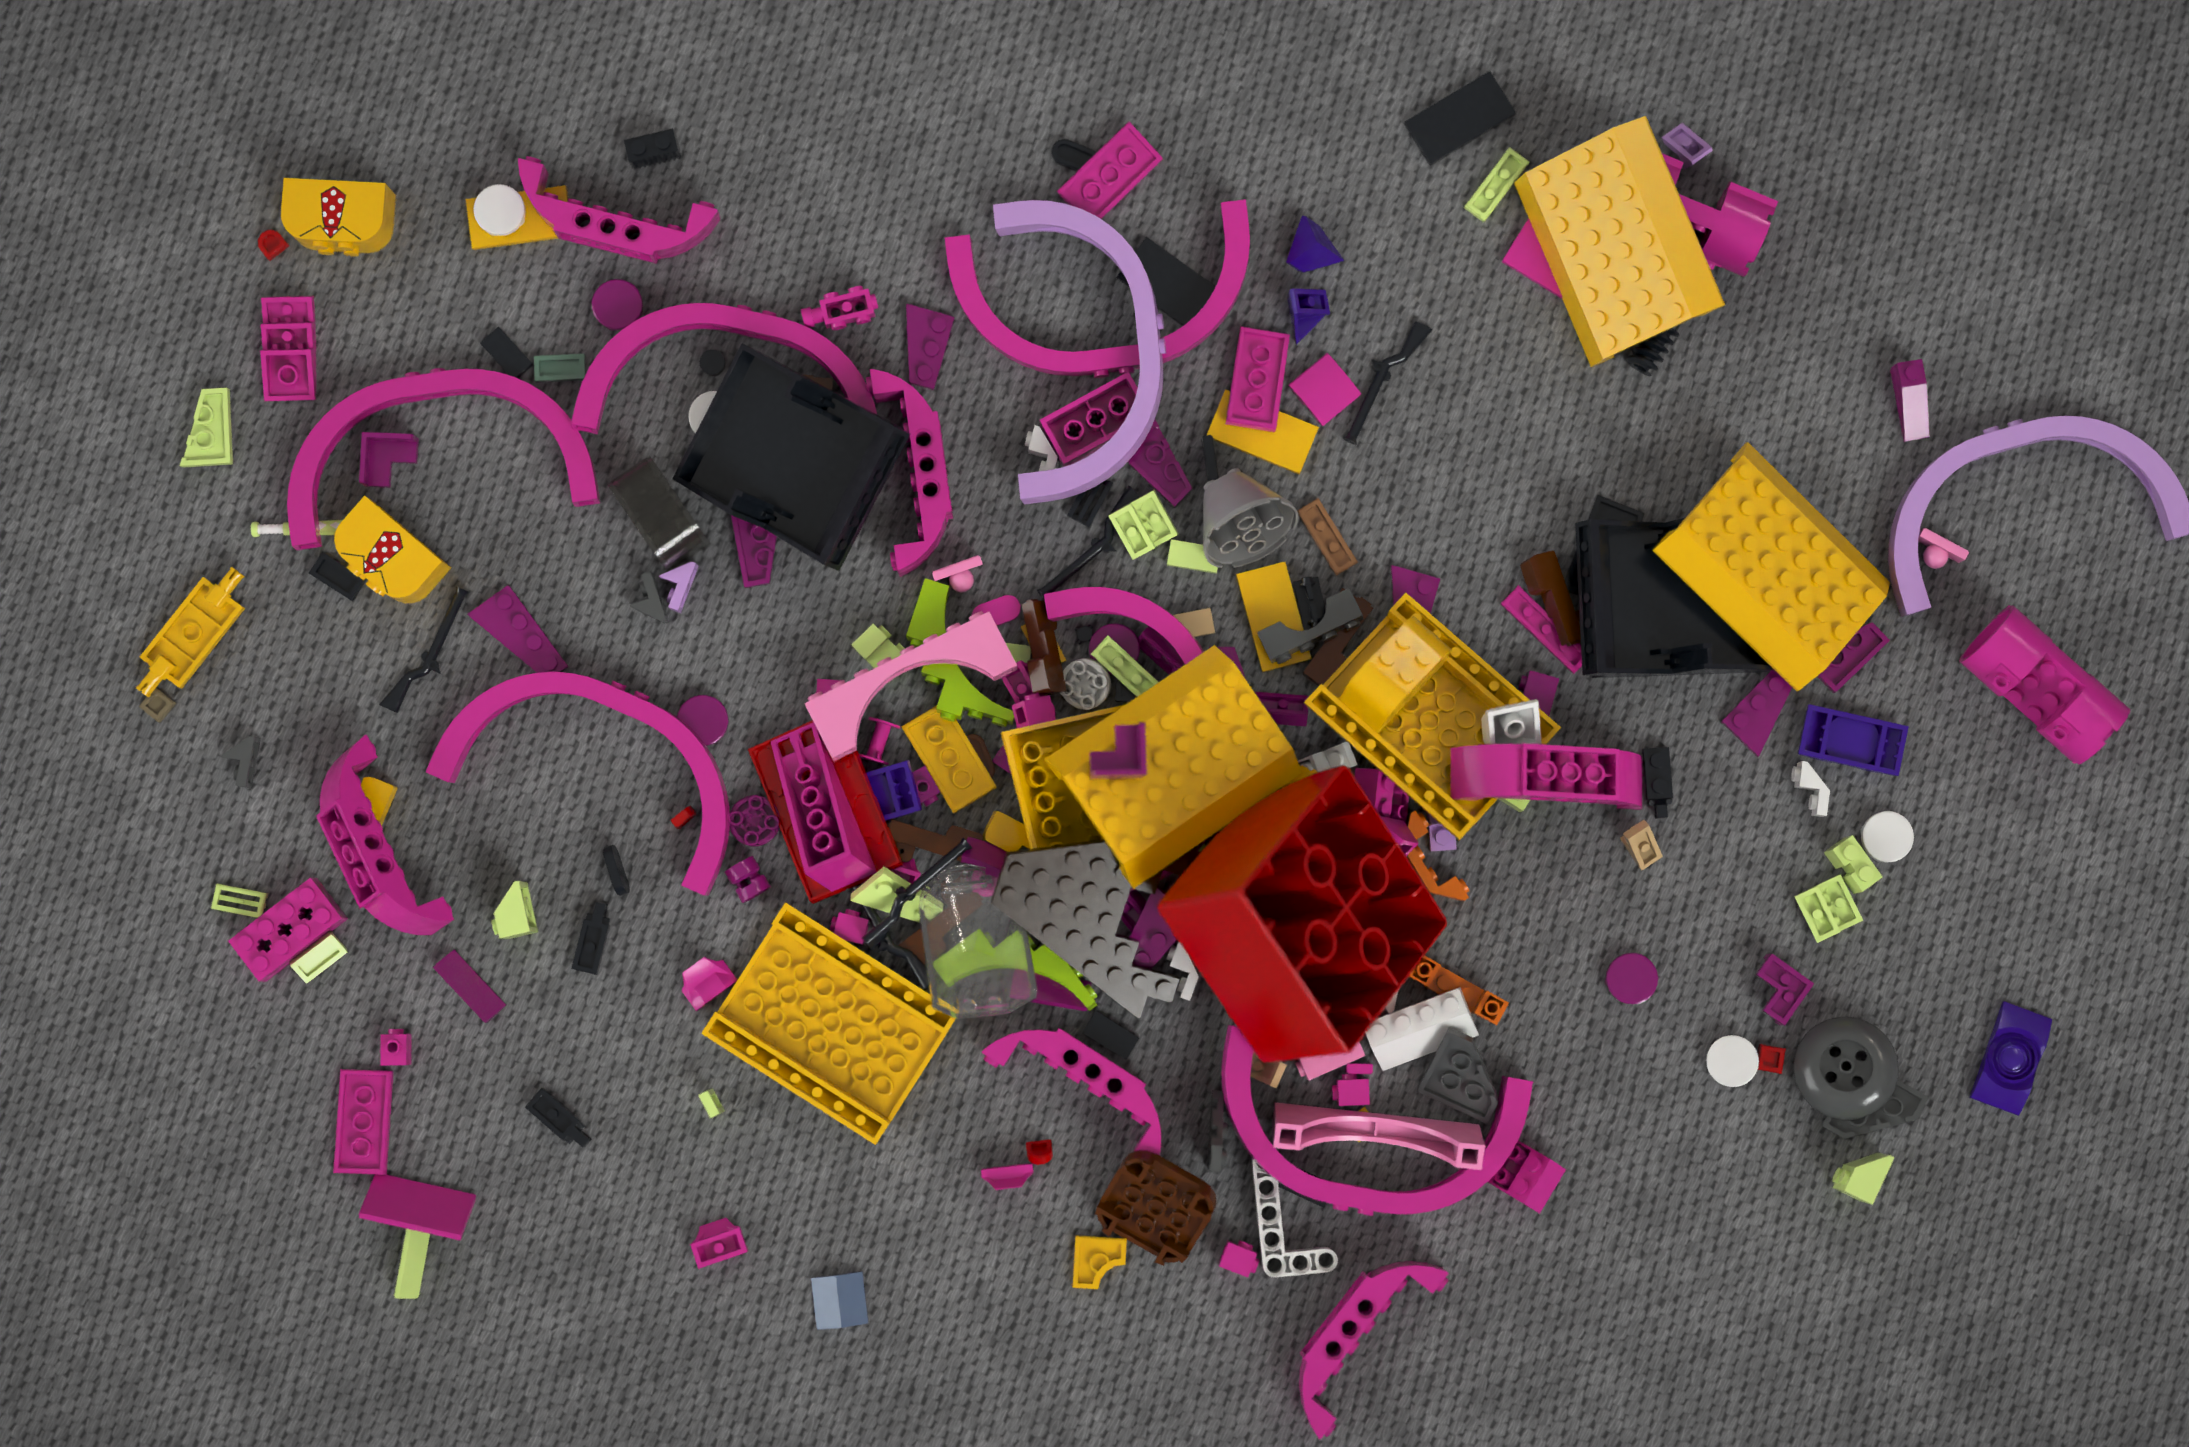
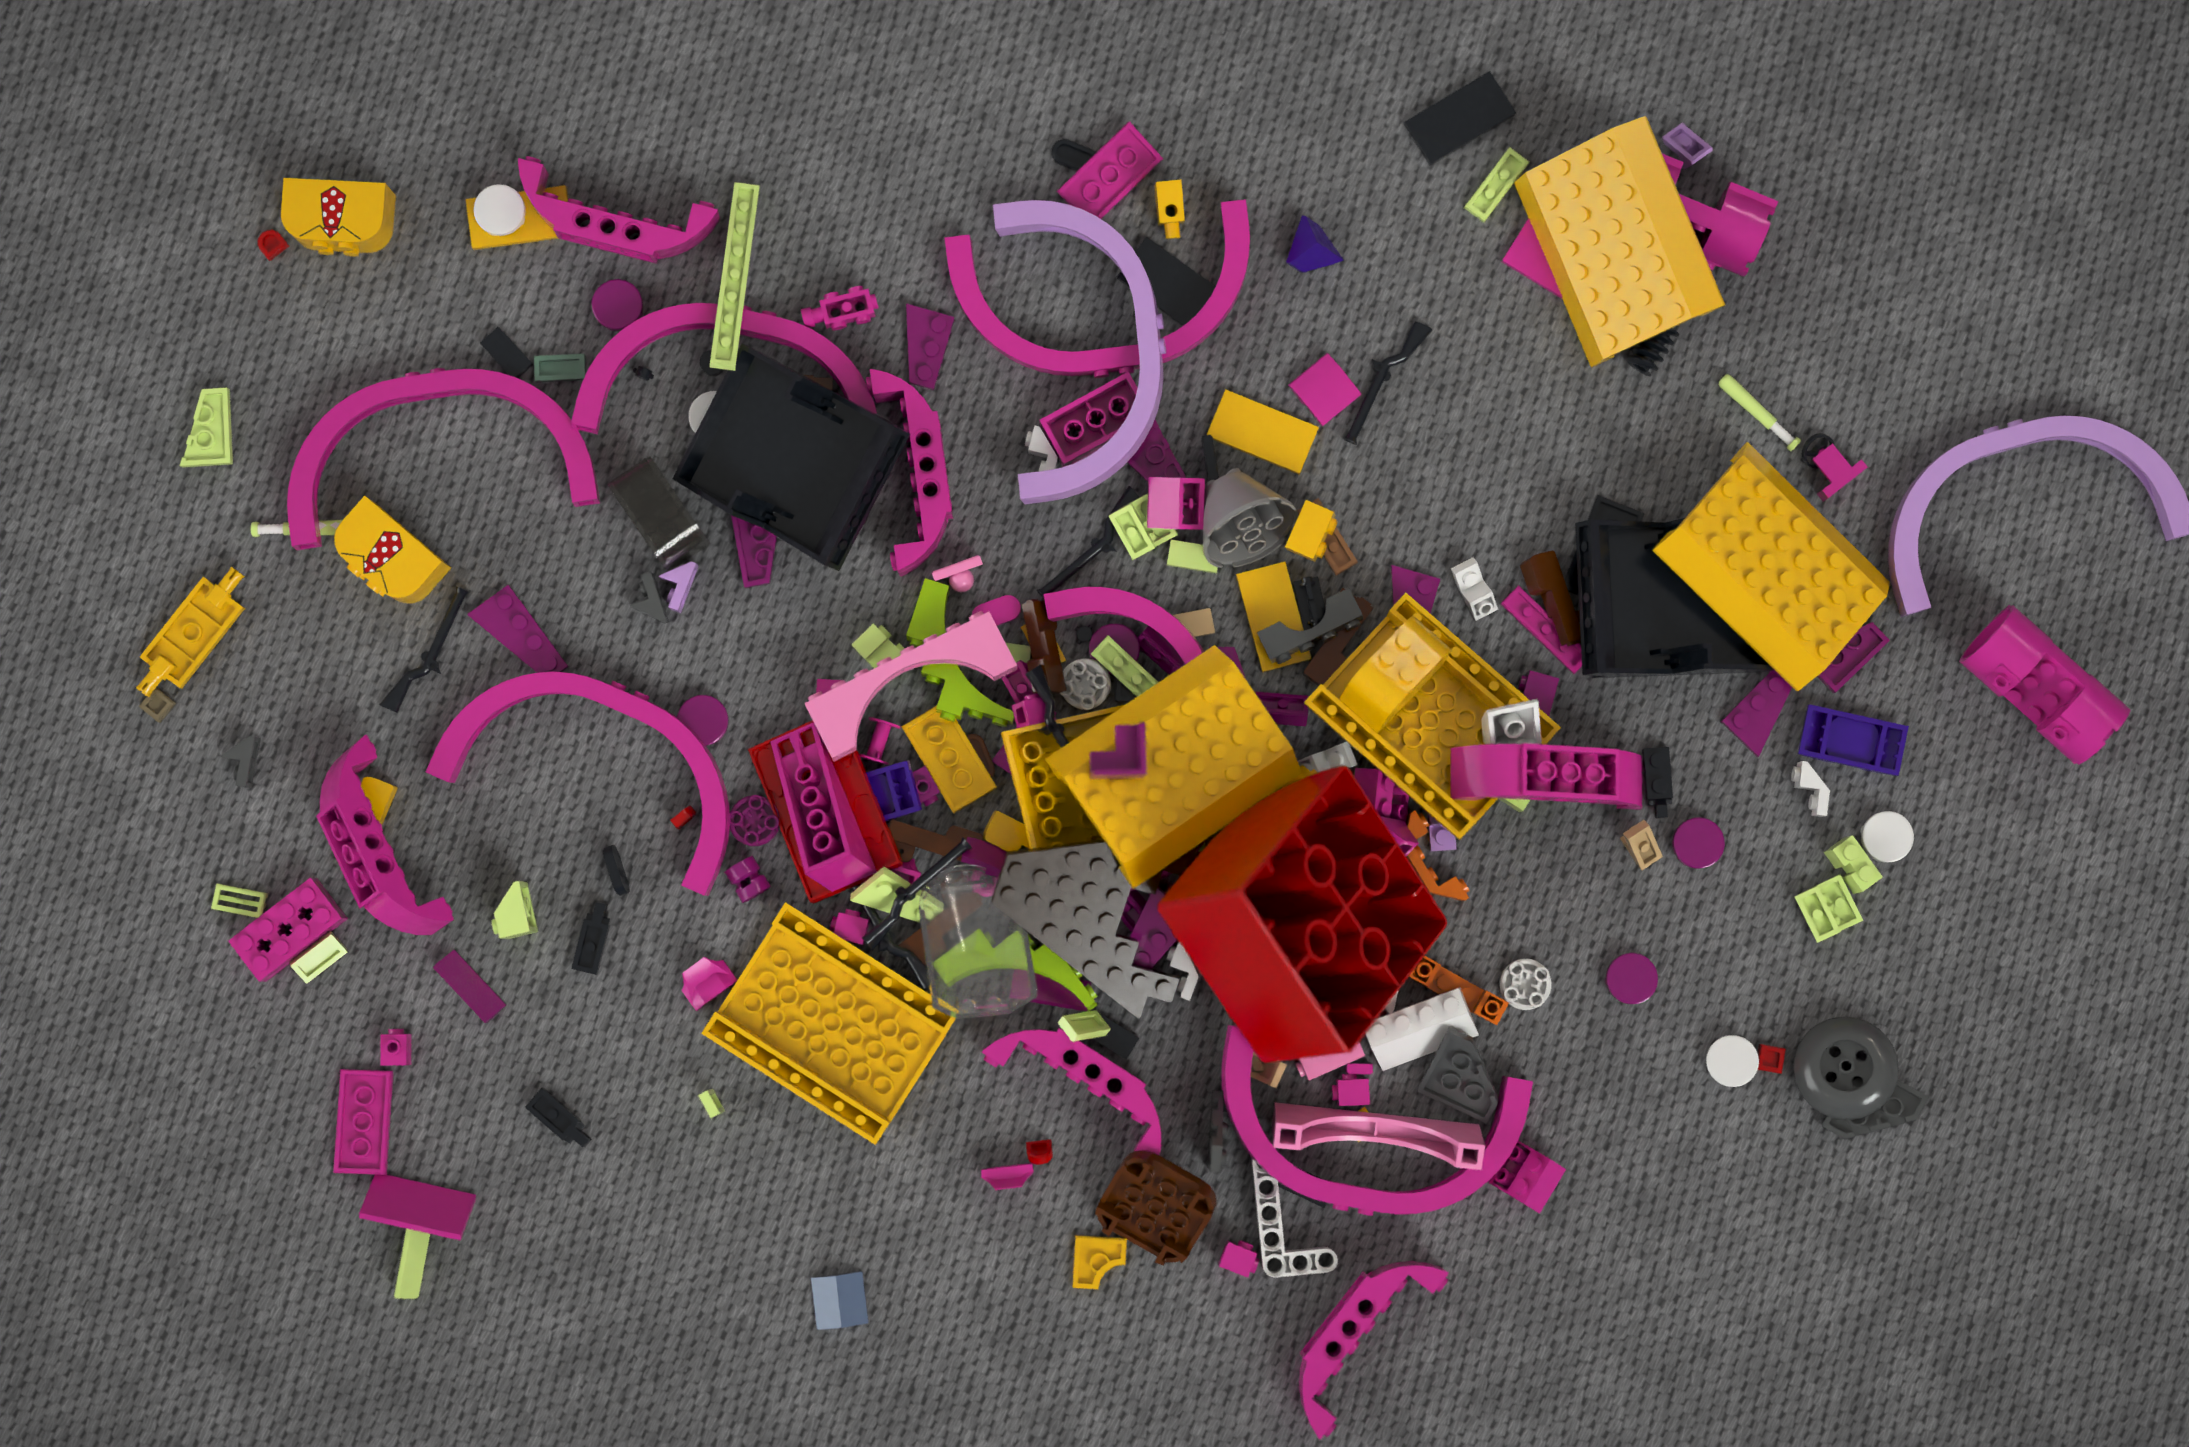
dark pink slope [260,296,316,401] -> none
black tile [309,552,367,601] -> none
magenta panel [359,432,419,488] -> none
black brick [624,128,681,170] -> none
dark pink slope [690,1218,748,1269] -> none
black tile [1067,480,1113,528] -> none
dark pink tile [1225,326,1290,432] -> none
dark purple slope [1287,288,1330,345] -> none
magenta panel [1755,954,1814,1026] -> none
yellowish green slope [1832,1153,1894,1205] -> none
slope [1890,359,1930,442] -> none
bright pink tile [1918,528,1969,569] -> none
dark purple slope [1969,1001,2052,1116] -> none
none -> black piece [633,366,654,381]
none -> yellowish green plate [710,182,760,371]
none -> black piece [1025,664,1069,748]
none -> yellowish green tile [1058,1010,1111,1042]
none -> dark pink slope [1147,477,1205,530]
none -> yellow torso [1154,180,1185,239]
none -> yellow brick [1285,500,1338,562]
none -> white slope [1451,557,1498,621]
none -> white tile [1499,959,1551,1010]
none -> magenta tile [1672,817,1725,869]
none -> yellowish green piece [1719,374,1801,451]
none -> dark pink piece [1801,433,1868,502]

